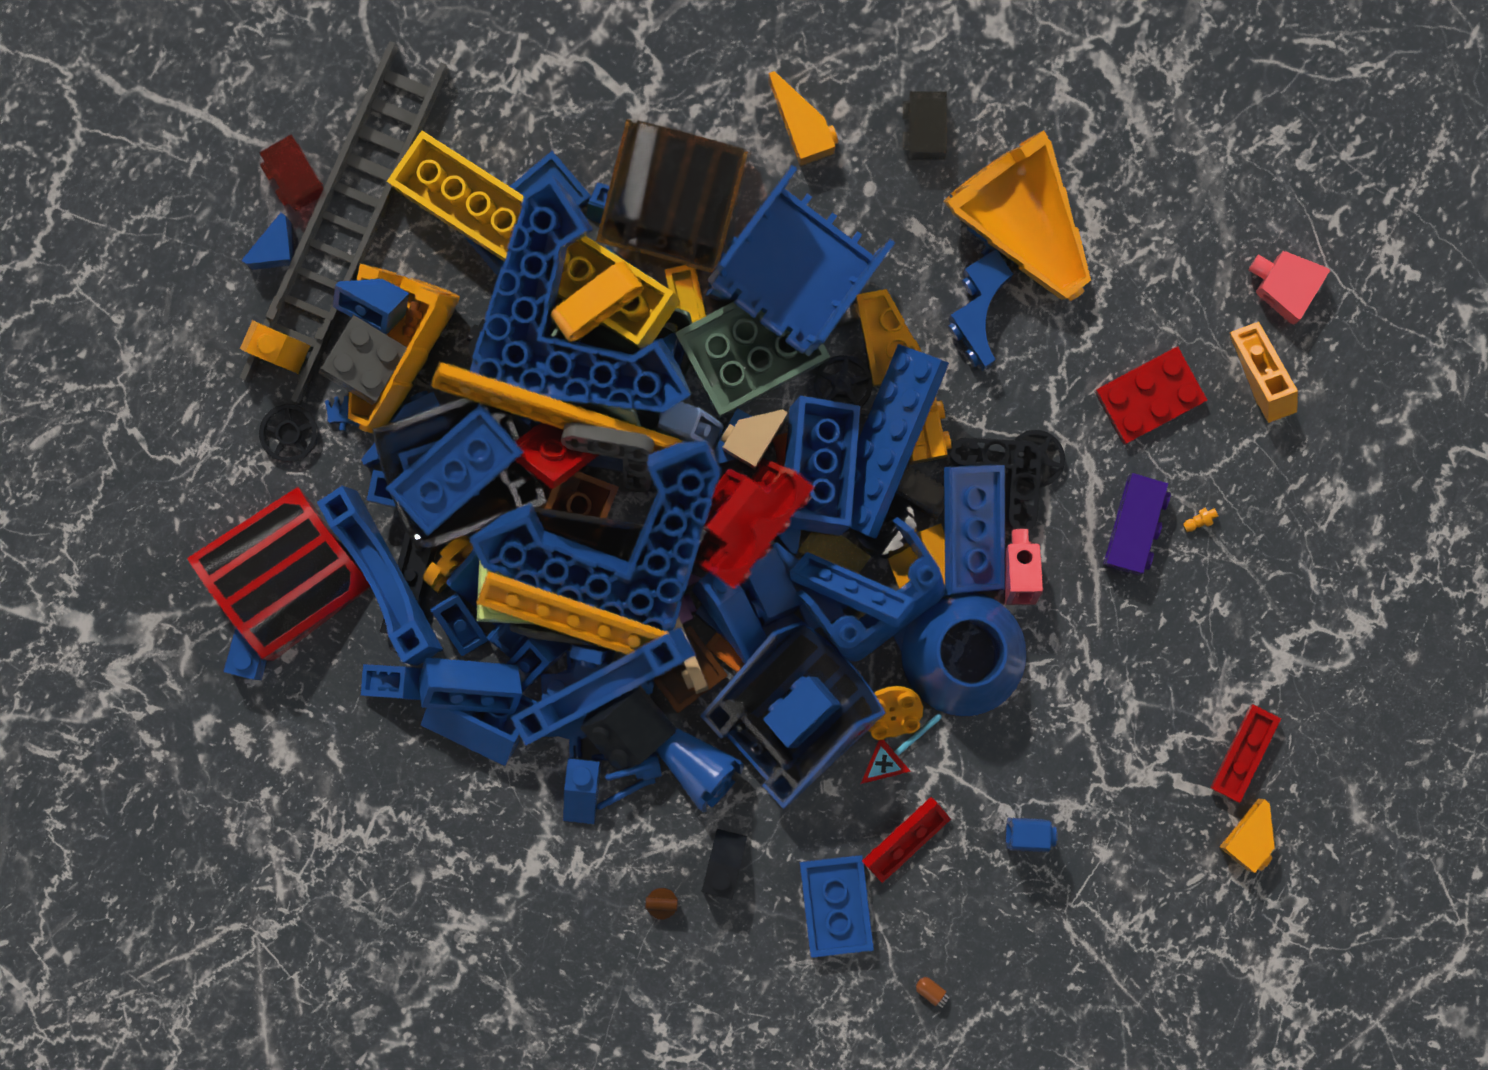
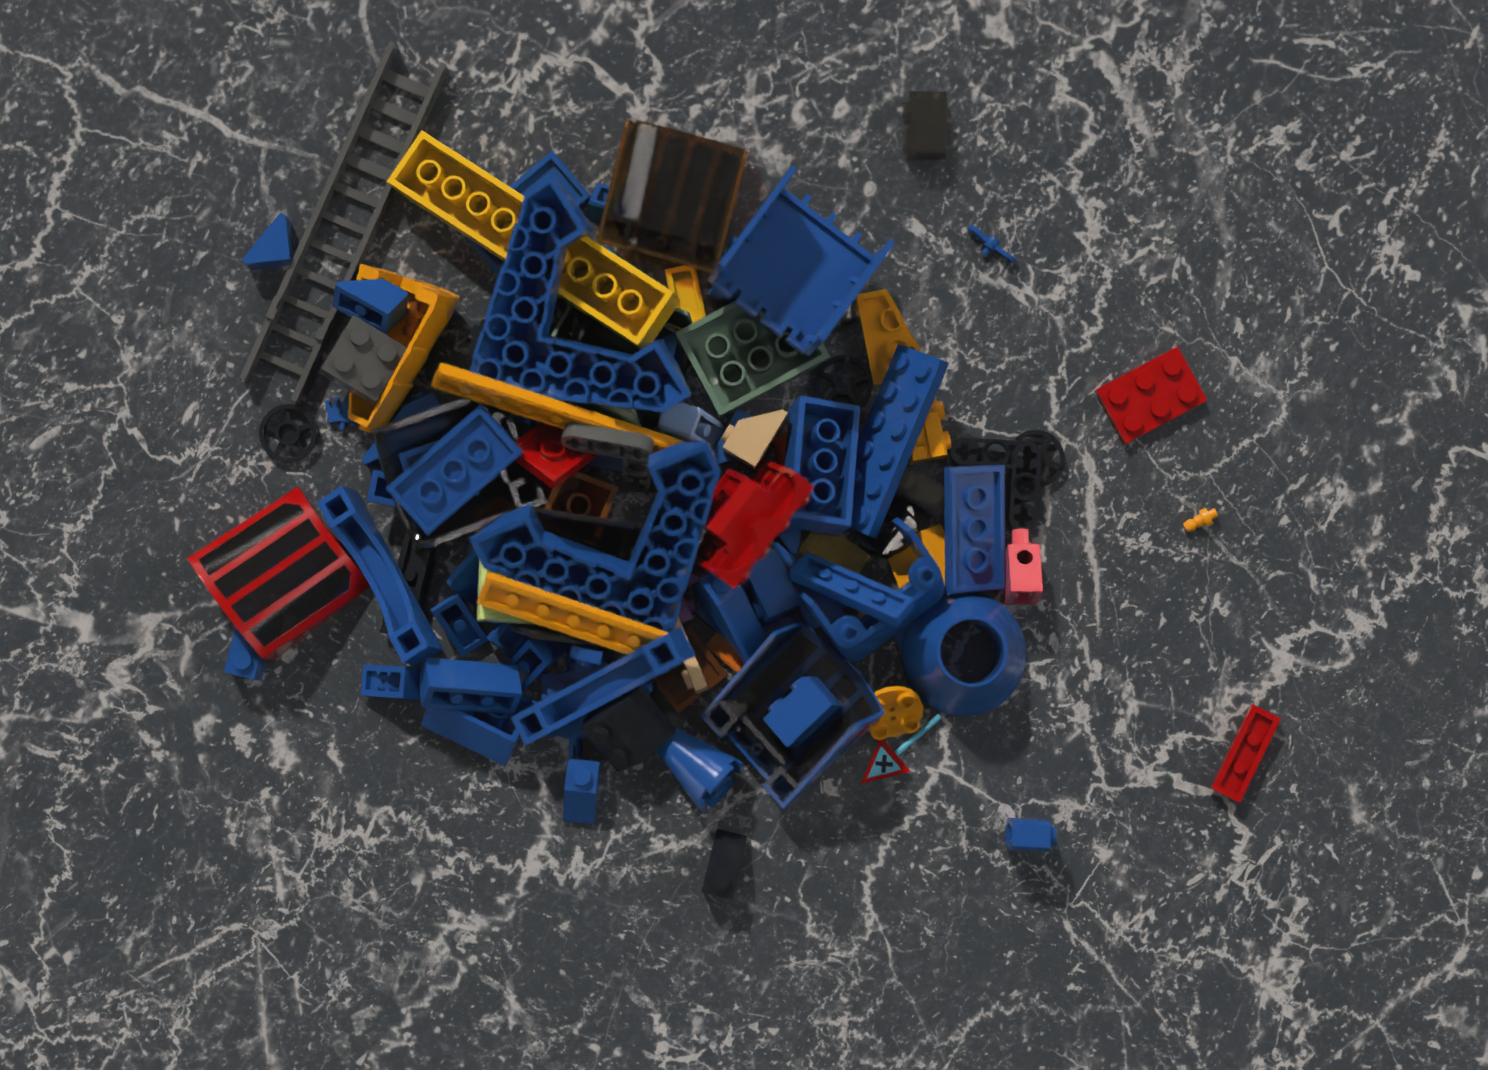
light orange slope [240,320,311,374] -> none
clear red brick [259,134,324,212] -> none
light orange plate [423,535,474,594] -> none
light orange beam [550,261,644,342] -> none
blue plant [591,752,662,810] -> none
reddish brown plate [645,888,678,920] -> none
light orange slope [768,71,839,166] -> none
blue plate [800,855,874,958] -> none
red plate [862,797,951,883] -> none
dark orange piece [916,977,950,1008] -> none
light orange cone [943,130,1091,301] -> none
blue arch [948,249,1013,371] -> none
dark purple brick [1103,473,1171,576] -> none
light orange slope [1220,799,1275,873] -> none
light orange slope [1230,322,1298,423] -> none
coral torso [1248,251,1330,325] -> none

